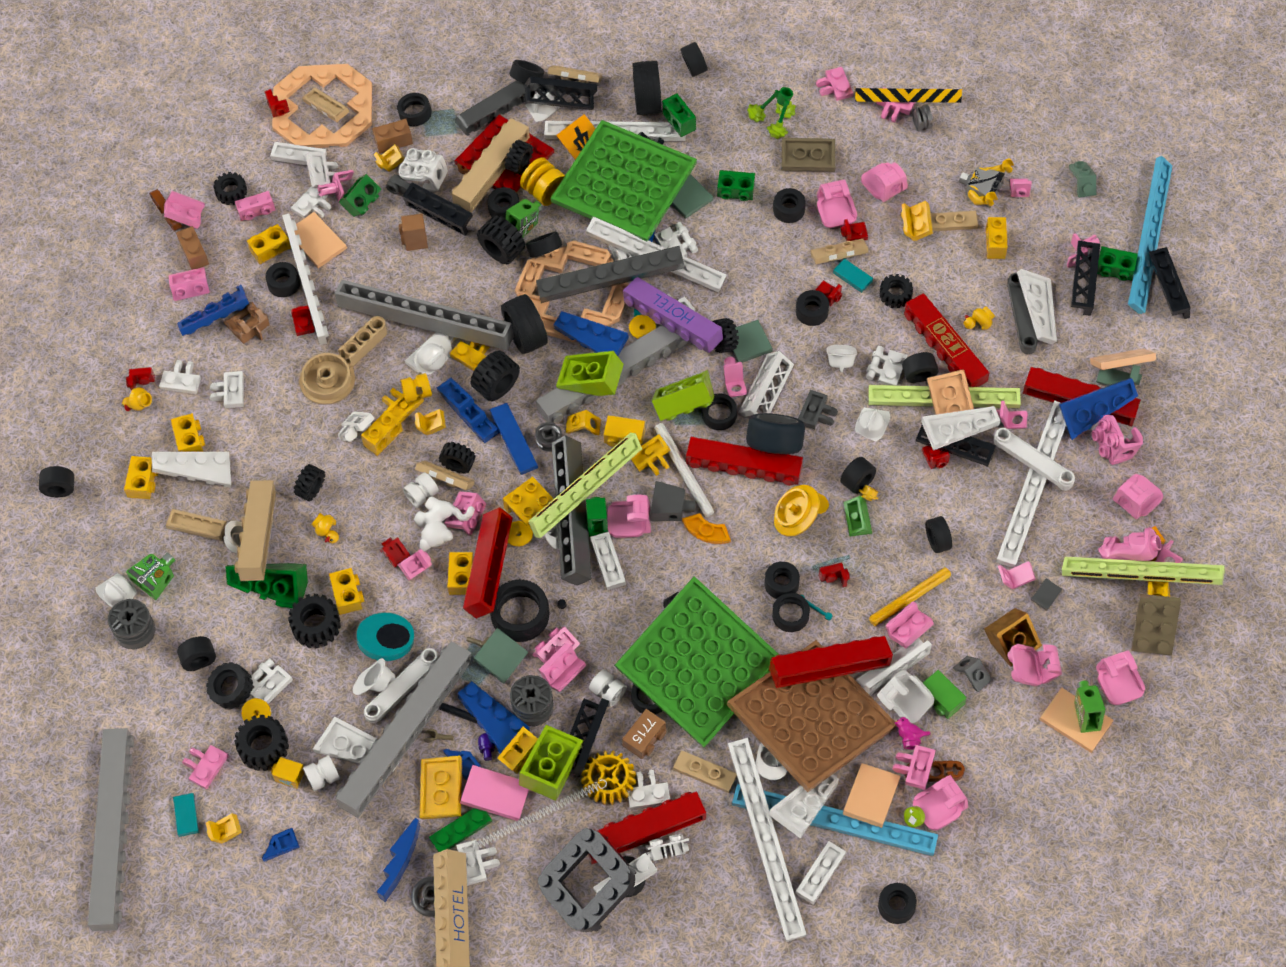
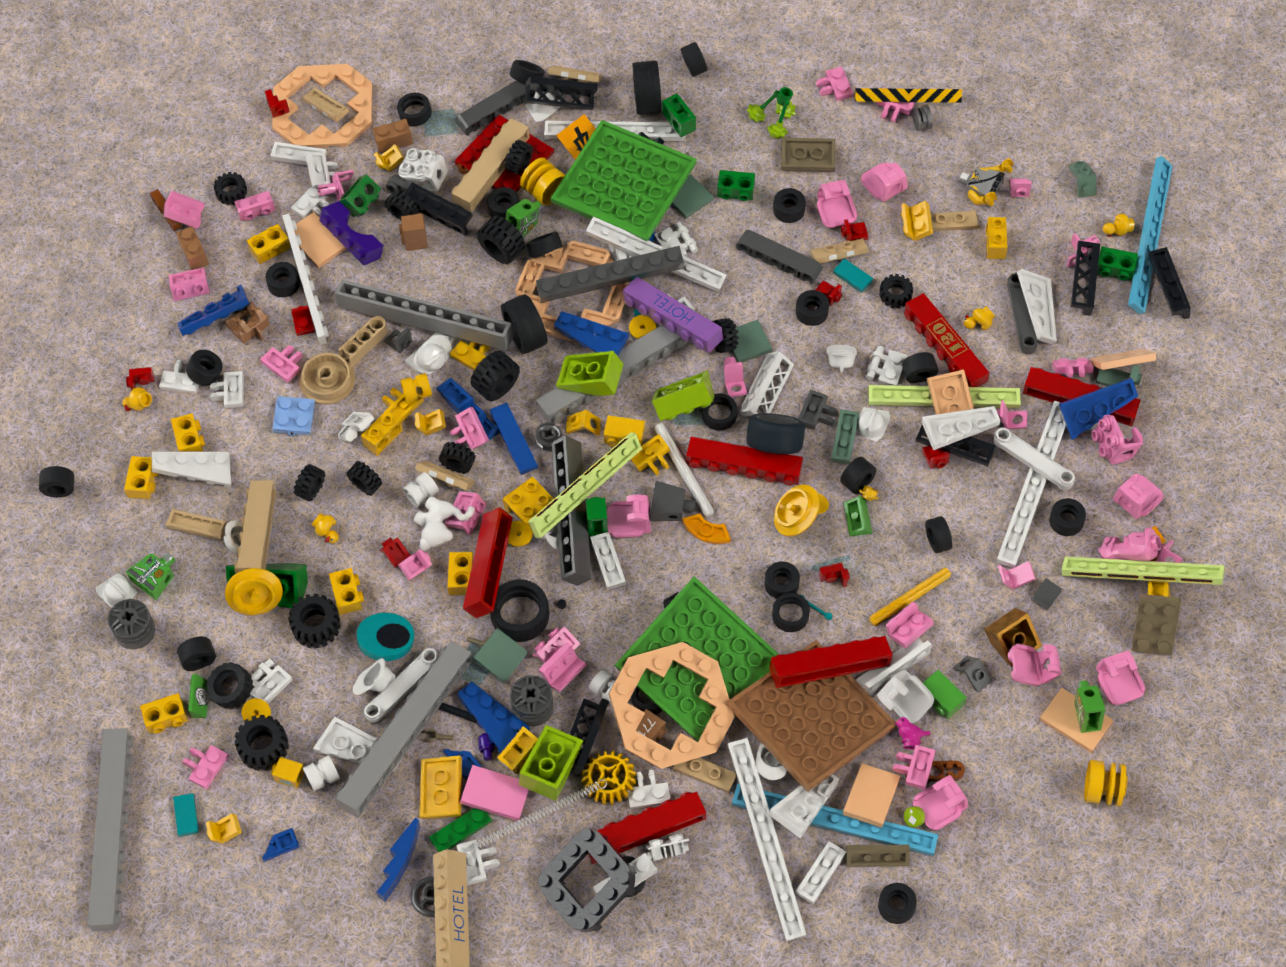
none -> yellow brick [140,693,188,734]
none -> black tyre [186,349,223,386]
none -> bright green slope [188,674,208,718]
none -> yellow piece [225,568,283,616]
none -> bright pink hinge [260,345,303,383]
none -> light blue plate [272,396,315,436]
none -> dark purple arch [319,201,384,266]
none -> black tyre [346,461,382,496]
none -> black tyre [384,190,419,221]
none -> dark grey bracket [384,327,412,353]
none -> bright pink hinge [450,407,489,450]
none -> light nougat plate [608,642,735,769]
none -> dark grey beam [736,230,823,284]
none -> sand green plate [831,409,859,465]
none -> dark tan plate [846,845,910,867]
none -> black tyre [1049,498,1086,536]
none -> bright pink hinge [1052,358,1093,378]
none -> yellow wheel [1084,759,1128,807]
none -> yellow animal [1103,213,1134,237]

